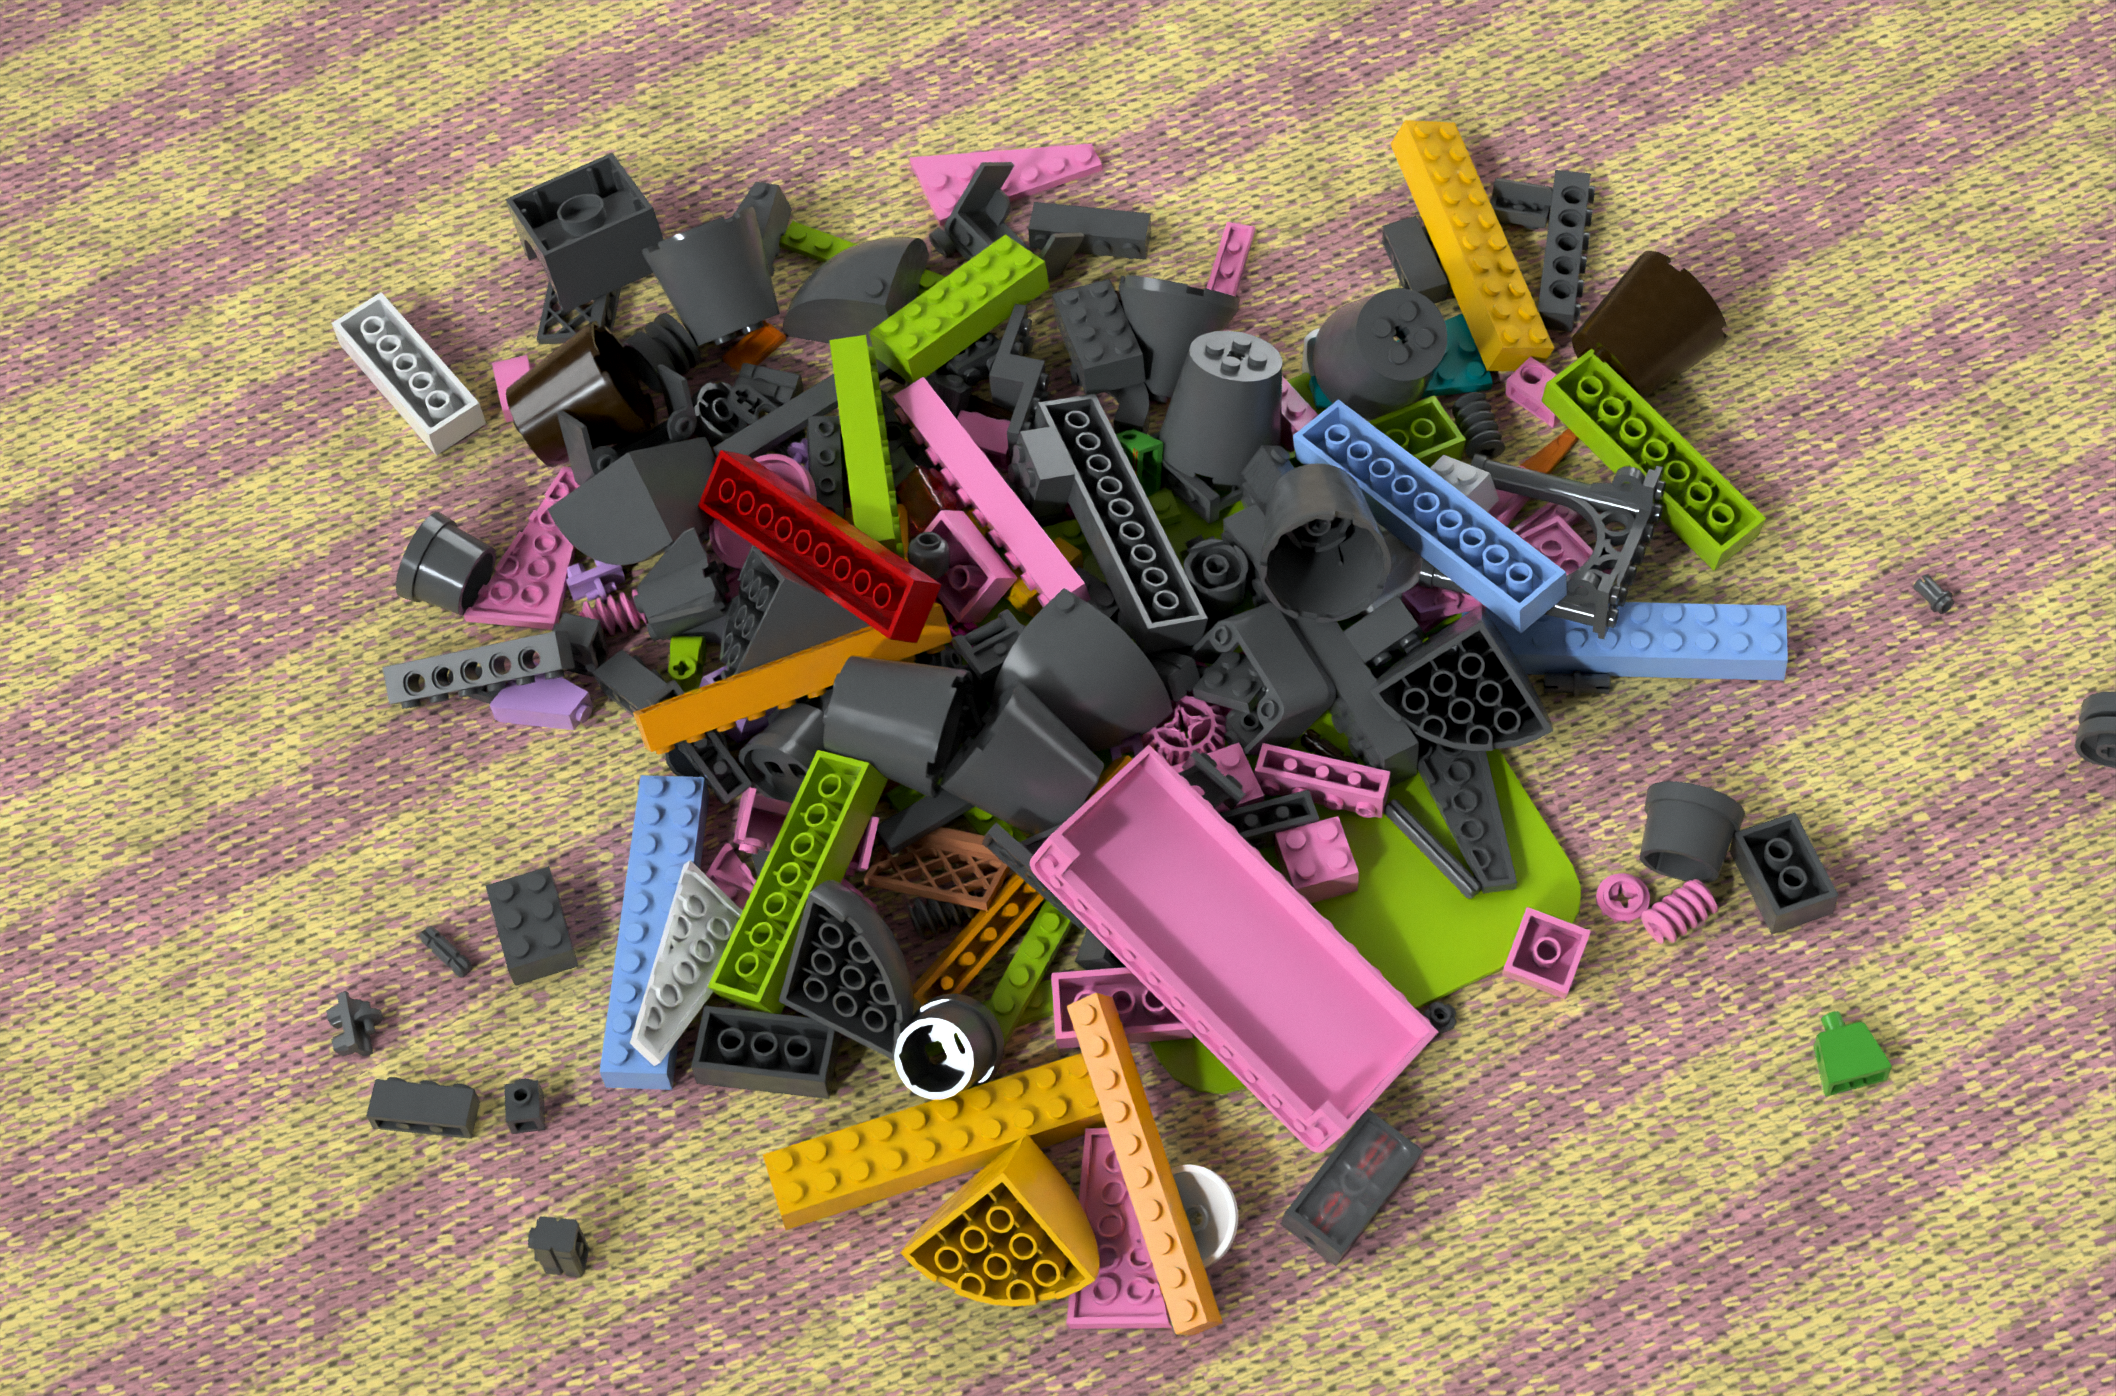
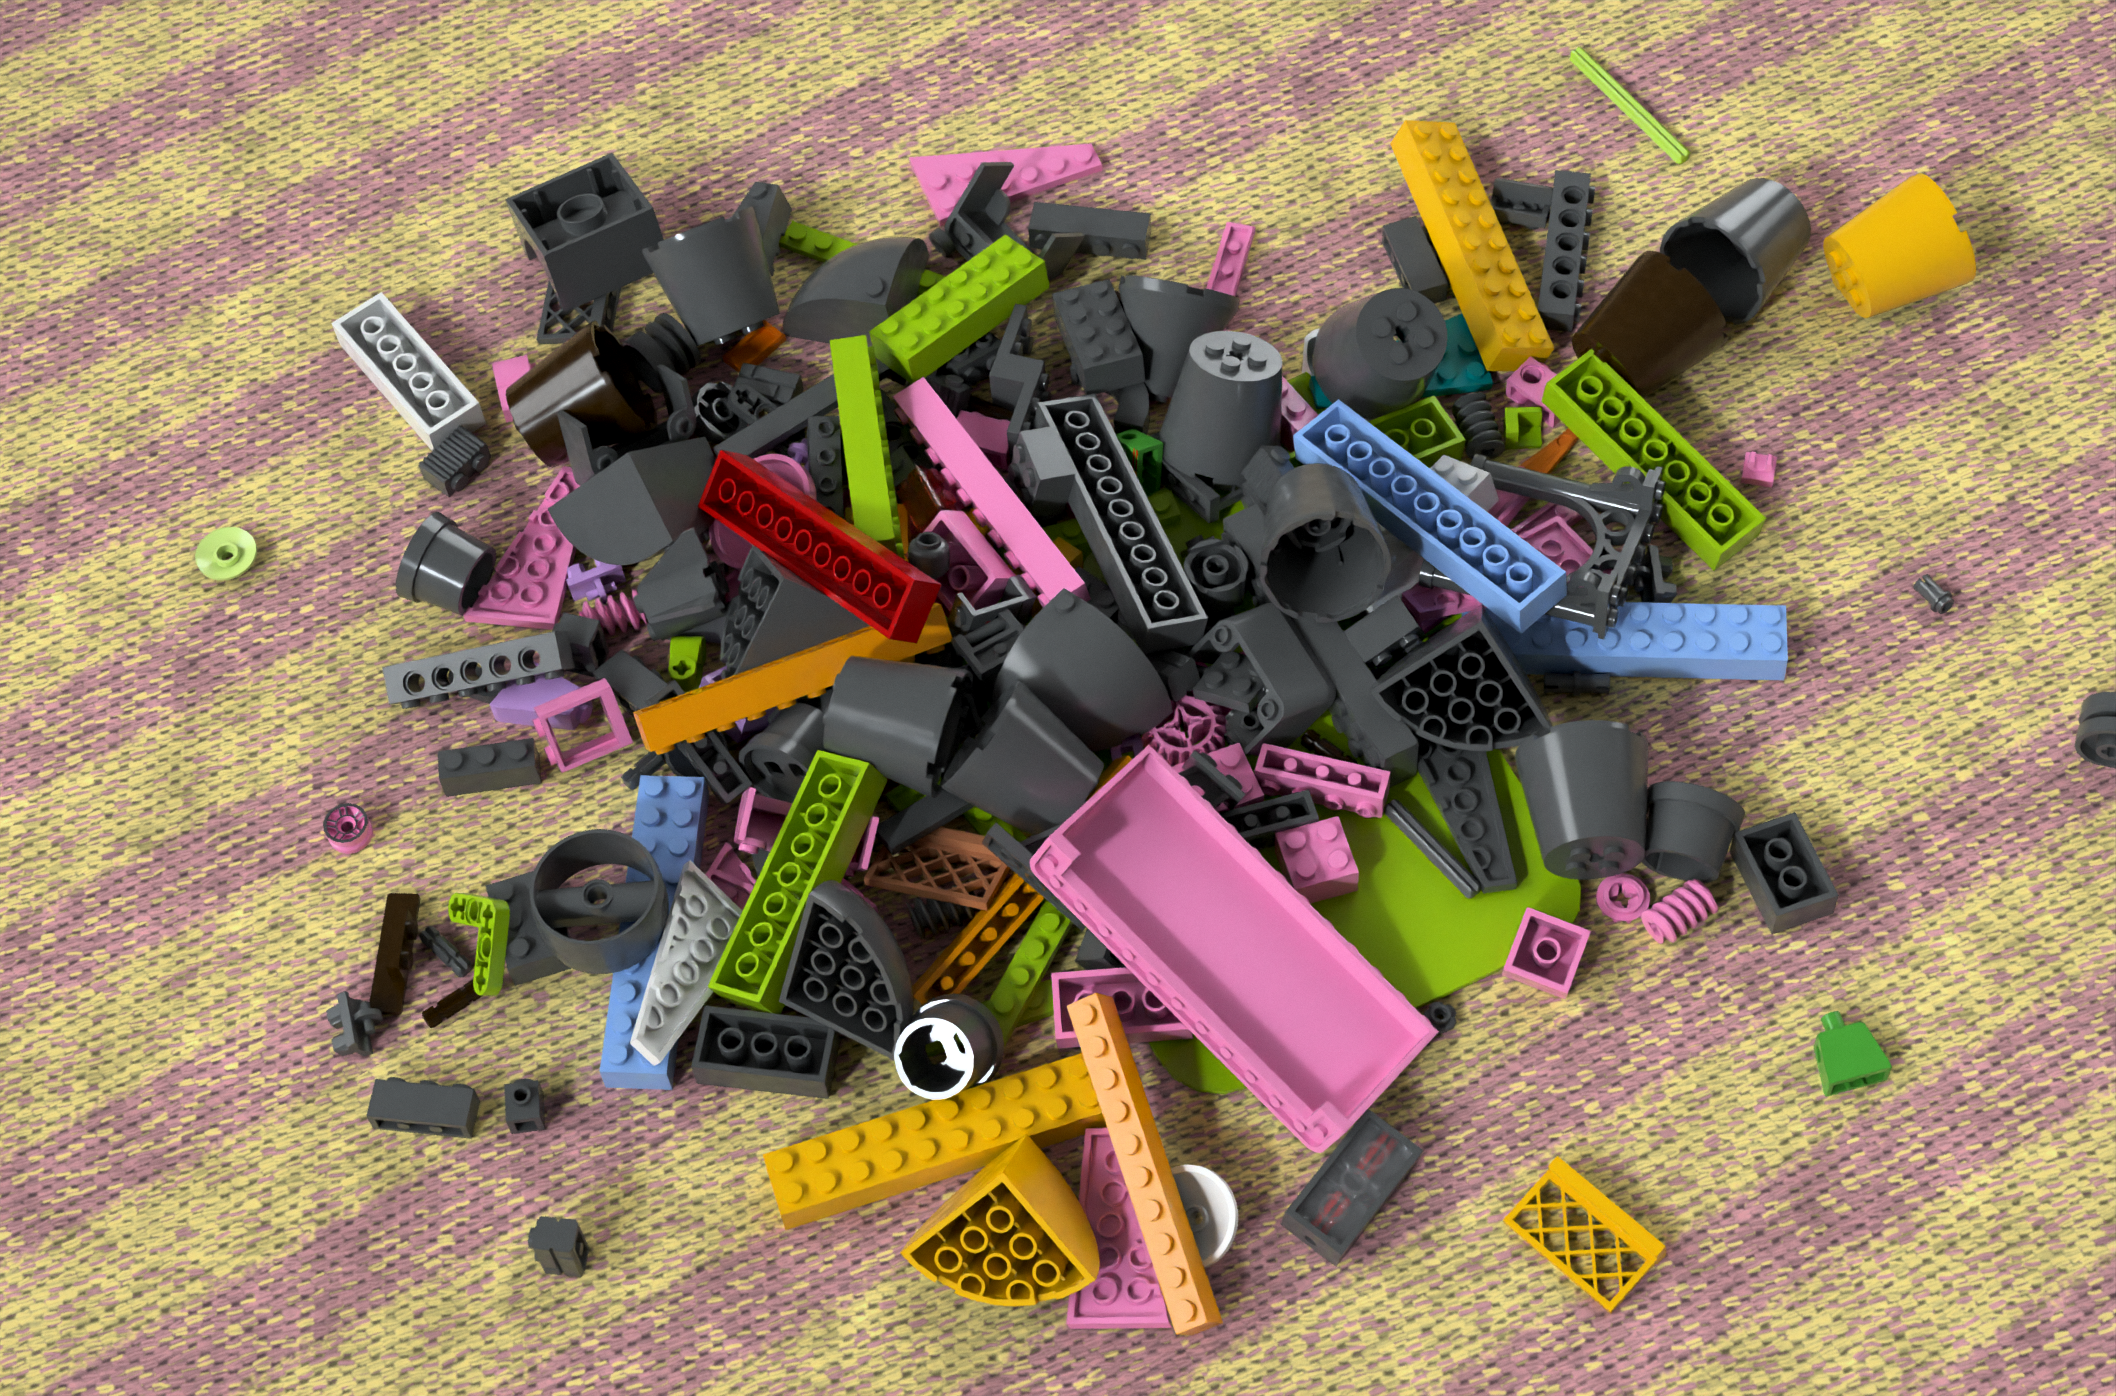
none -> yellowish green dish [195,527,257,581]
none -> bright pink wheel [323,803,373,854]
none -> dark brown bracket [370,893,421,1015]
none -> dark grey brick [419,426,492,497]
none -> dark brown axle [422,979,482,1028]
none -> dark grey brick [438,738,542,797]
none -> lime beam [448,893,510,996]
none -> dark grey cylinder [529,829,669,974]
none -> bright pink window [532,678,633,773]
none -> dark grey axle [621,751,665,790]
none -> dark grey panel [946,574,1036,659]
none -> lime panel [1503,407,1542,449]
none -> yellow fence [1503,1156,1666,1314]
none -> dark grey cone [1515,720,1649,880]
none -> lime axle [1570,47,1690,165]
none -> dark grey hips [1631,545,1677,603]
none -> dark grey cone [1660,178,1811,325]
none -> bright pink tile [1741,452,1777,488]
none -> yellow cone [1823,173,1976,318]

